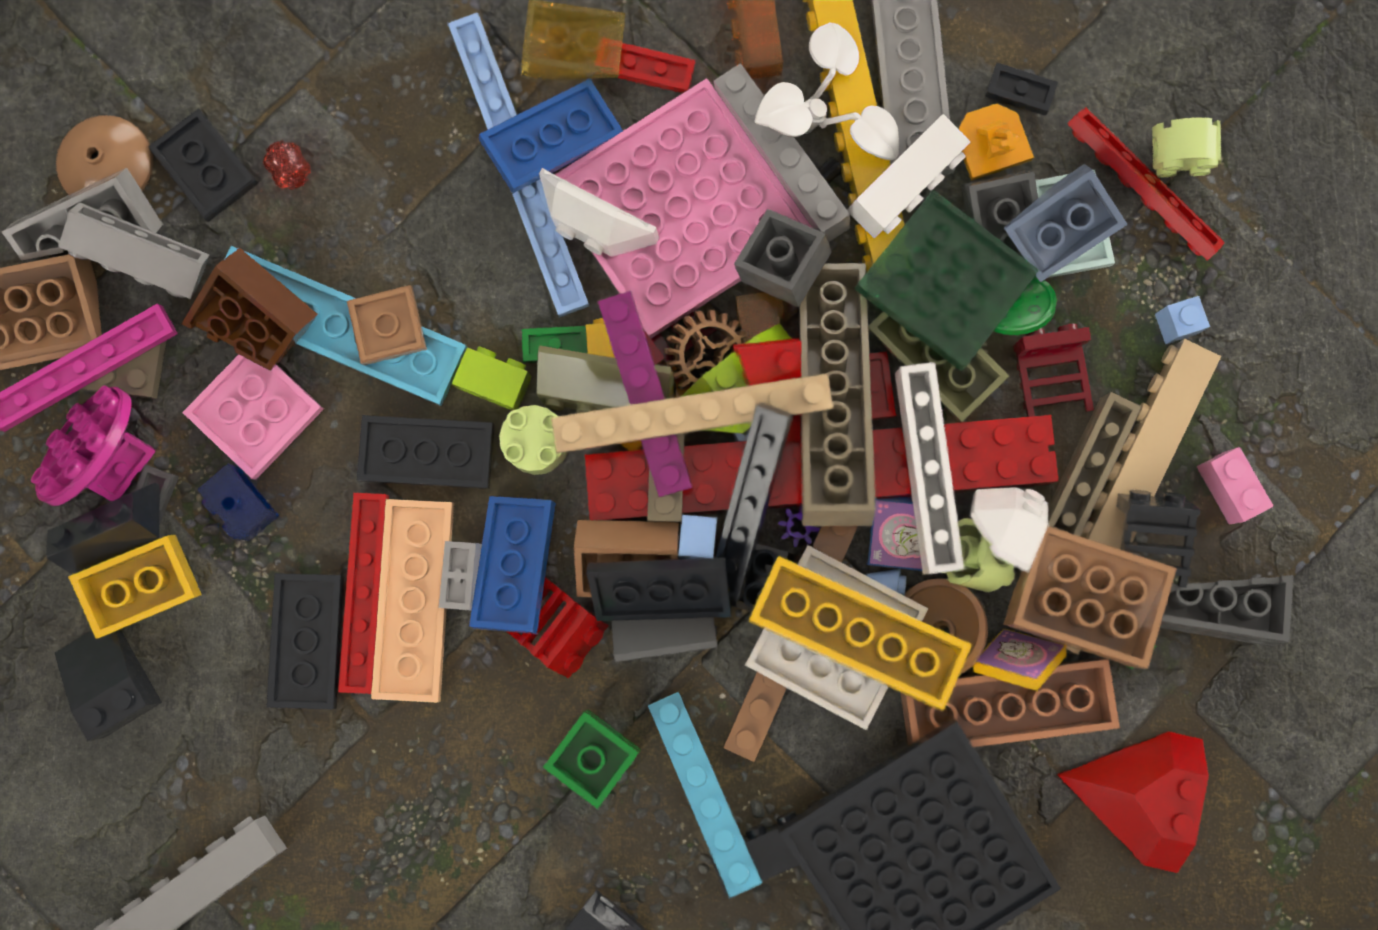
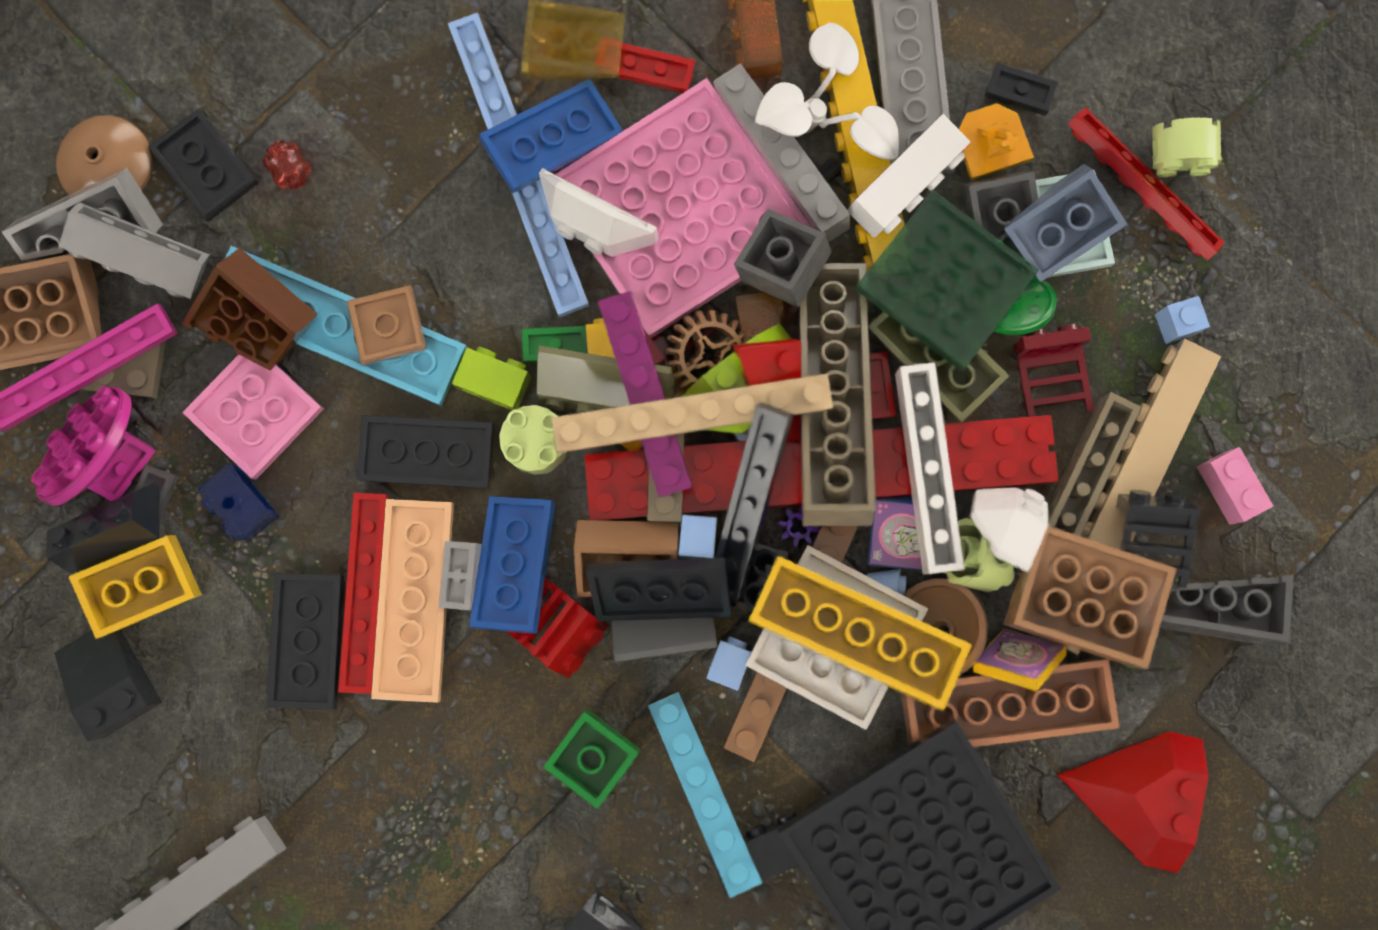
none -> light blue brick [706,636,752,691]

